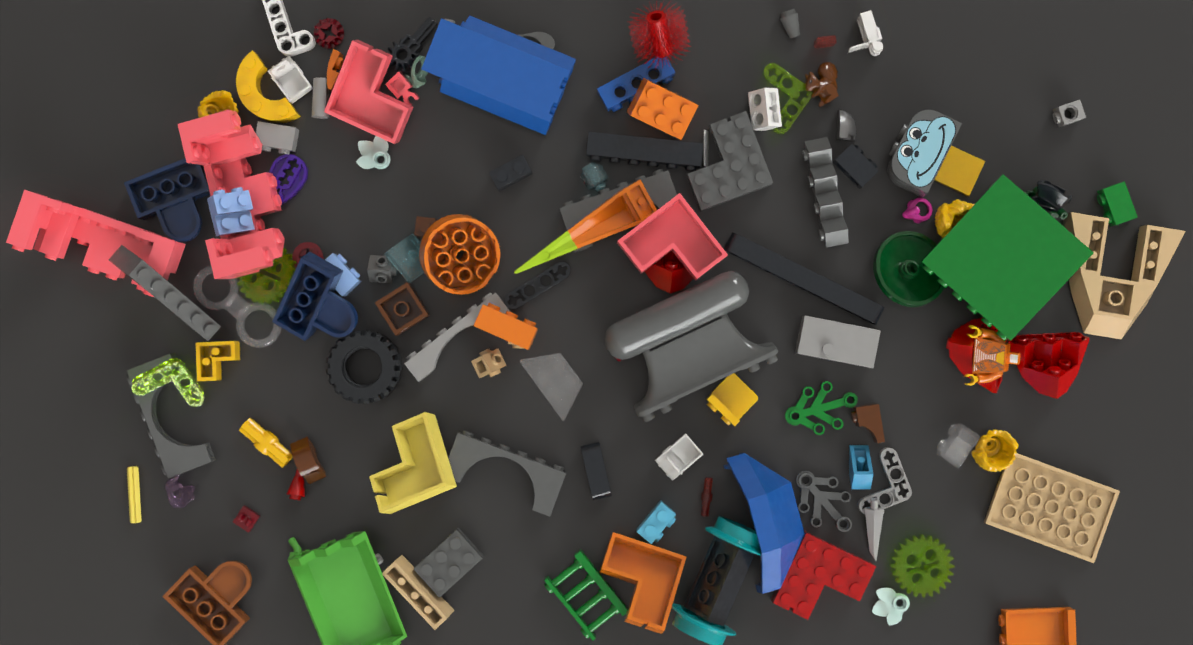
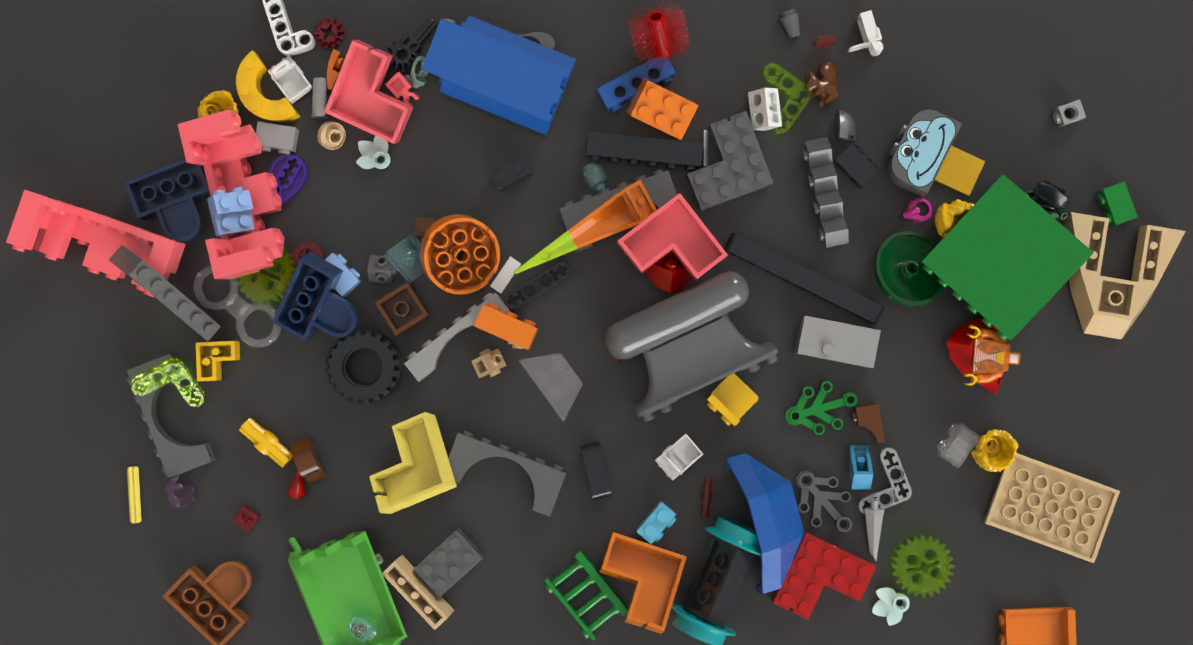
red brick [1008,332,1089,399] -> none
none -> tan plate [317,121,346,150]
none -> clear light blue head [347,614,378,643]
none -> white sticker [490,256,521,293]

